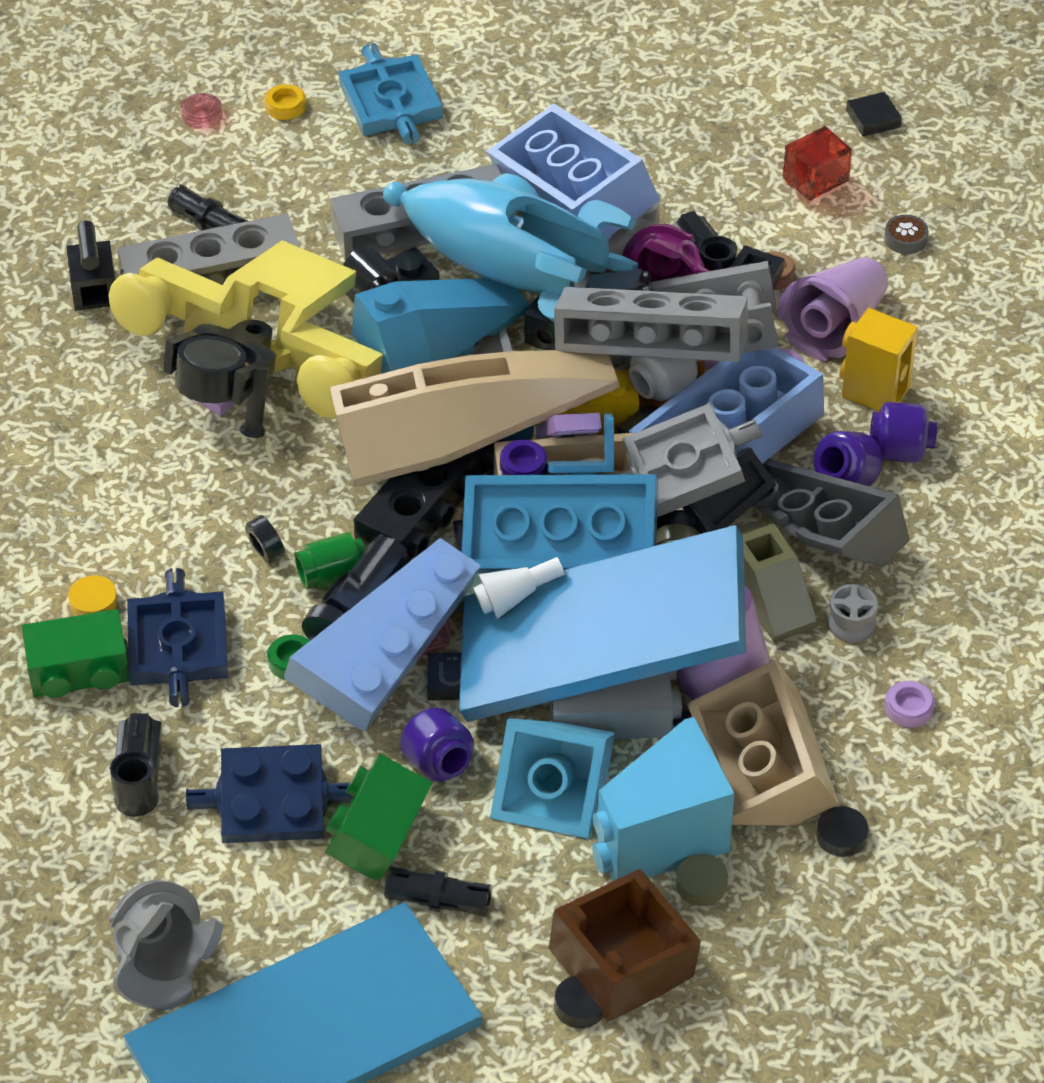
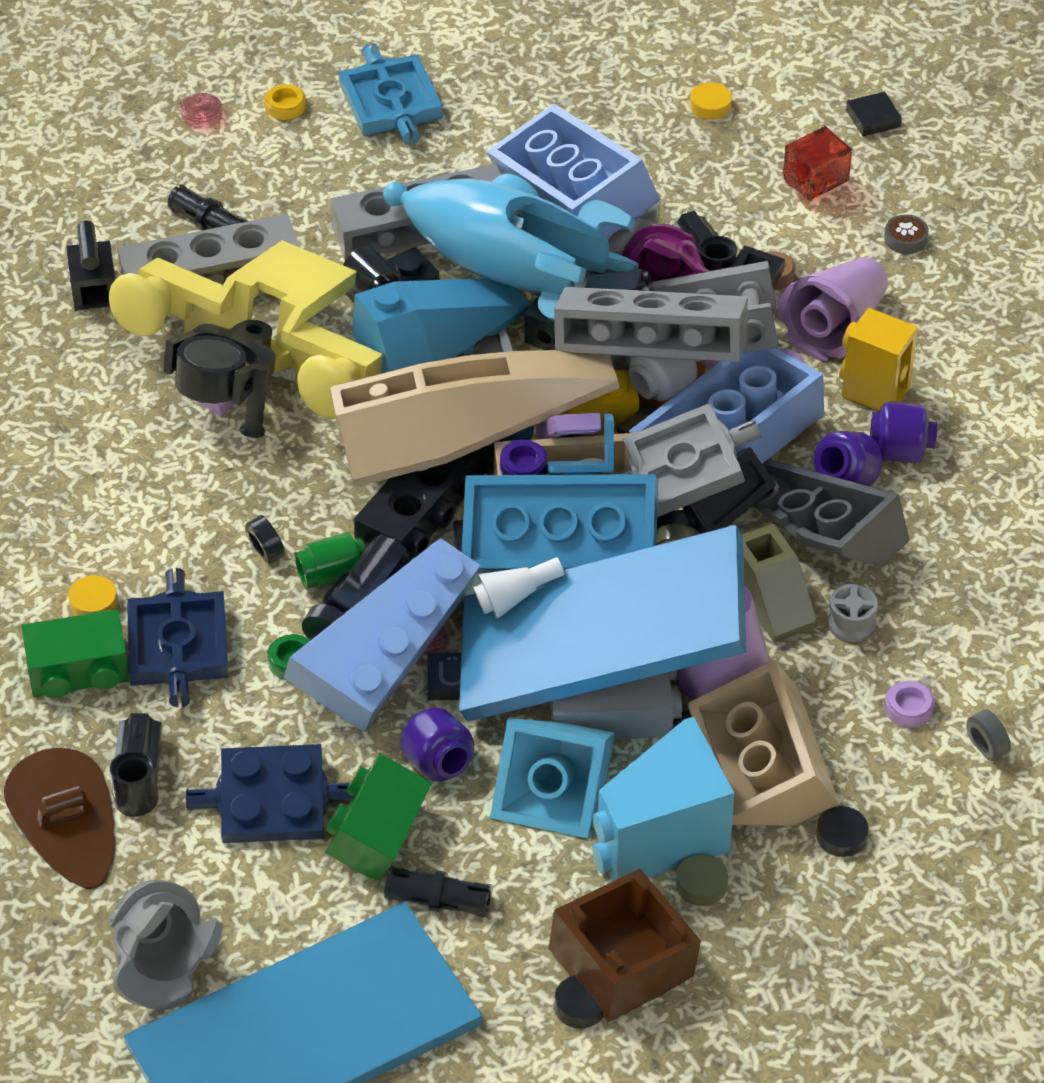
none -> reddish brown shield [4,748,114,889]
none -> yellow tile [690,82,732,120]
none -> dark grey tile [966,709,1011,761]

